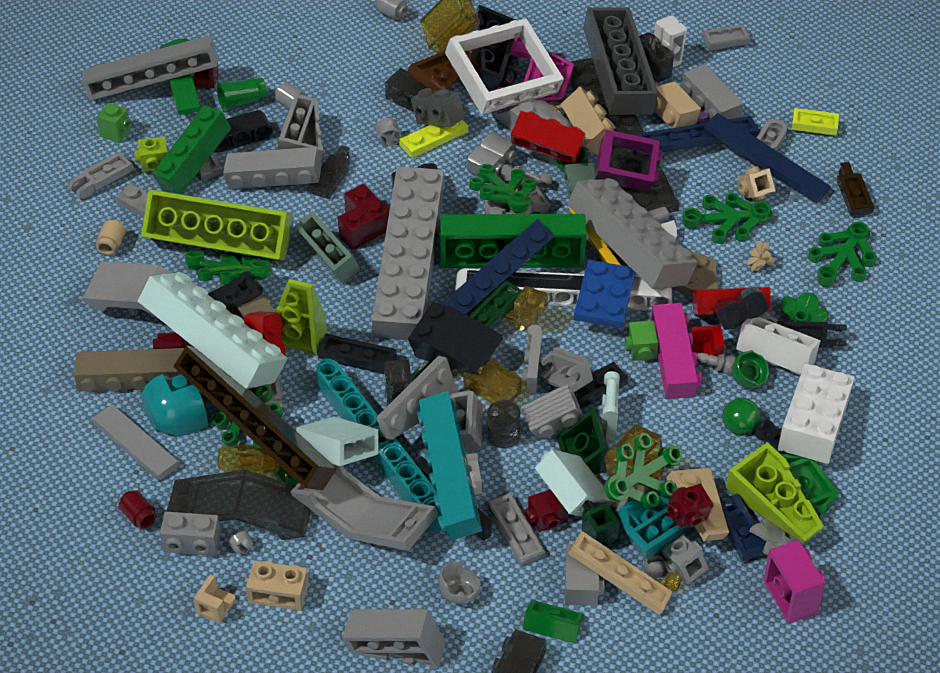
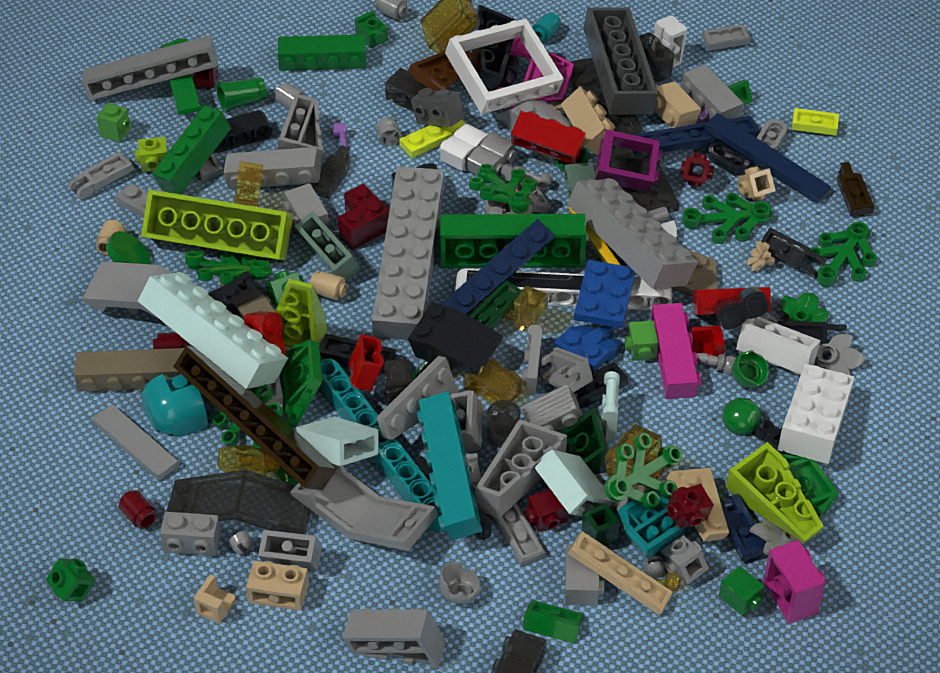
none -> green brick [45,558,96,602]
none -> green tile [106,231,151,264]
none -> clear yellow brick [234,161,263,207]
none -> light grey brick [258,530,322,571]
none -> green brick [265,269,304,305]
none -> green brick [278,34,366,71]
none -> light grey brick [282,183,329,231]
none -> green wing [282,340,323,428]
none -> tan brick [310,271,347,301]
none -> medium lavender hand [333,123,348,152]
none -> red brick [349,334,384,391]
none -> green brick [355,10,388,49]
none -> white brick [439,124,489,171]
none -> light grey wedge [475,419,567,518]
none -> teal brick [532,12,561,43]
none -> blue plate [554,324,623,372]
none -> dark red brick [680,153,715,187]
none -> black plate [708,141,749,175]
none -> green brick [718,566,764,617]
none -> green tile [727,80,753,105]
none -> black hinge [761,228,826,278]
none -> light grey plate [815,334,865,375]

